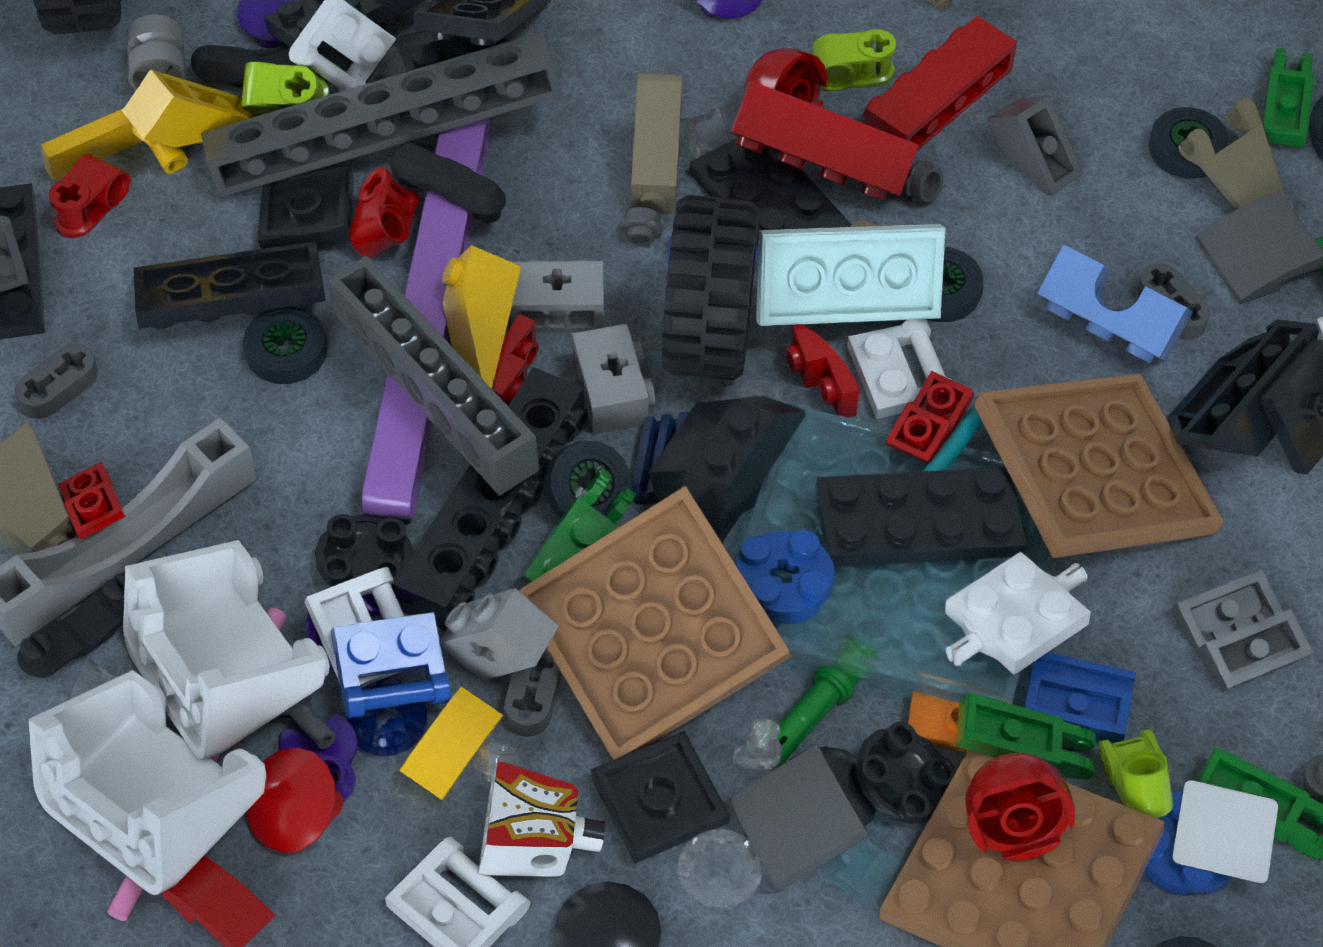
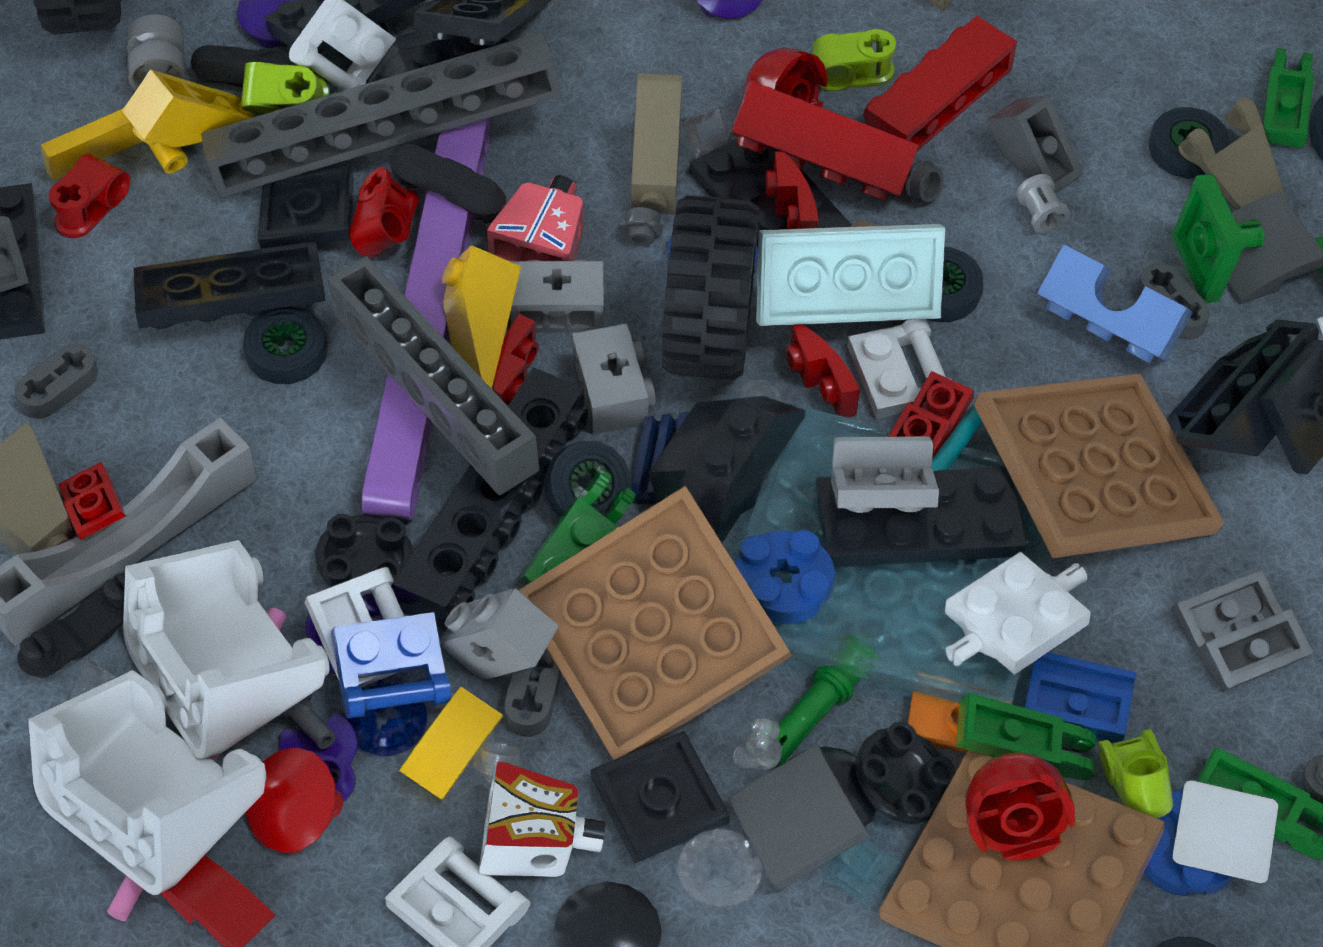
none -> coral torso [487,175,584,262]
none -> red slope [765,151,819,229]
none -> light grey bracket [831,437,939,512]
none -> light grey bush [1016,174,1071,234]
none -> green tile [1171,174,1265,303]

